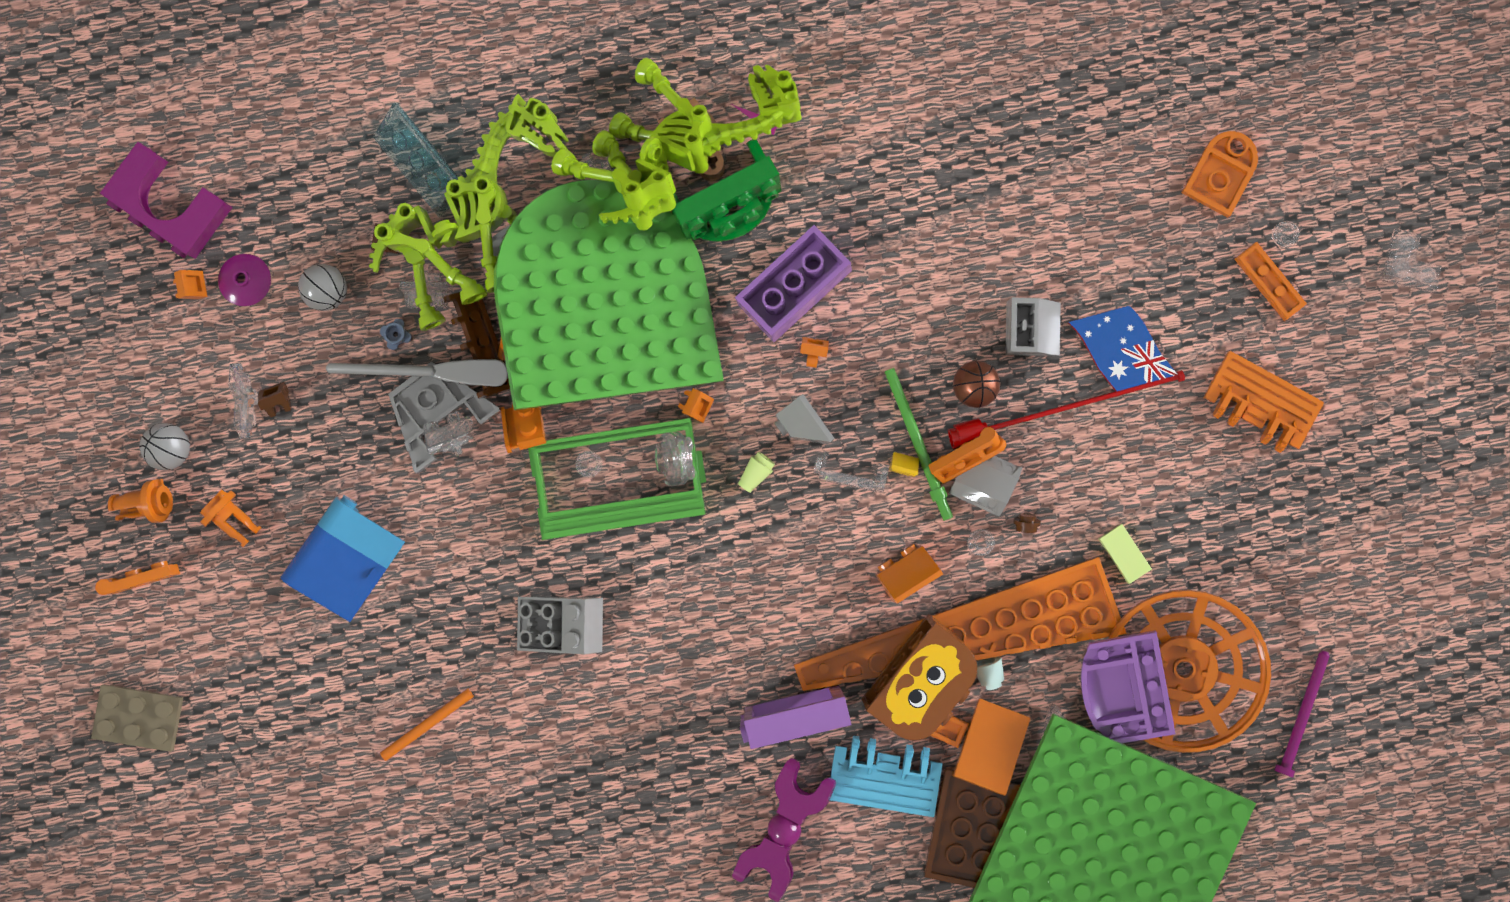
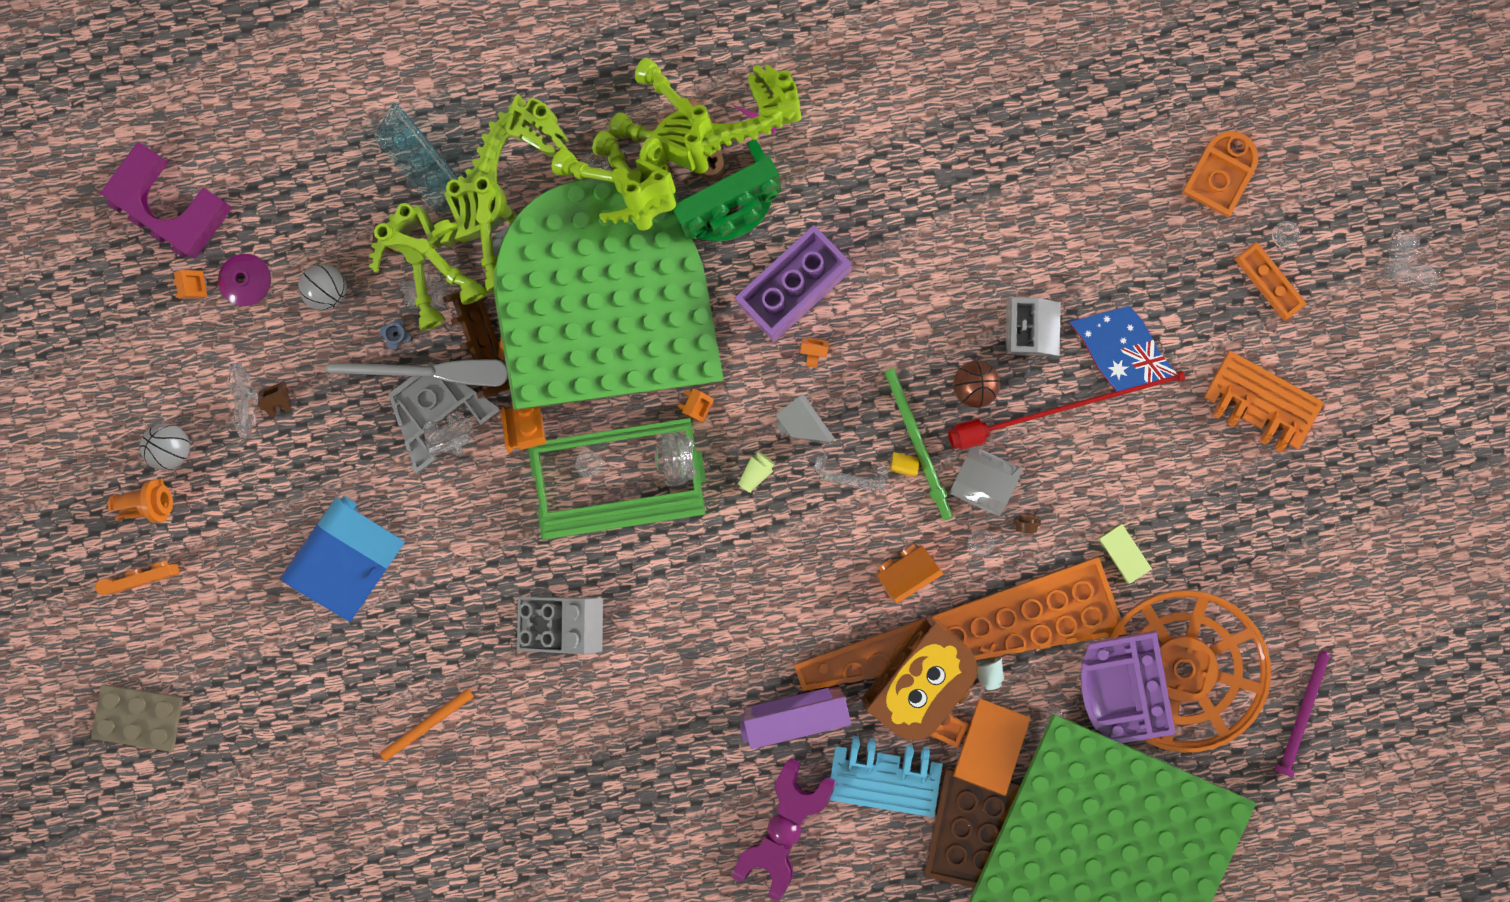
orange piece [200,489,262,547] -> none
orange plate [928,427,1006,484] -> none

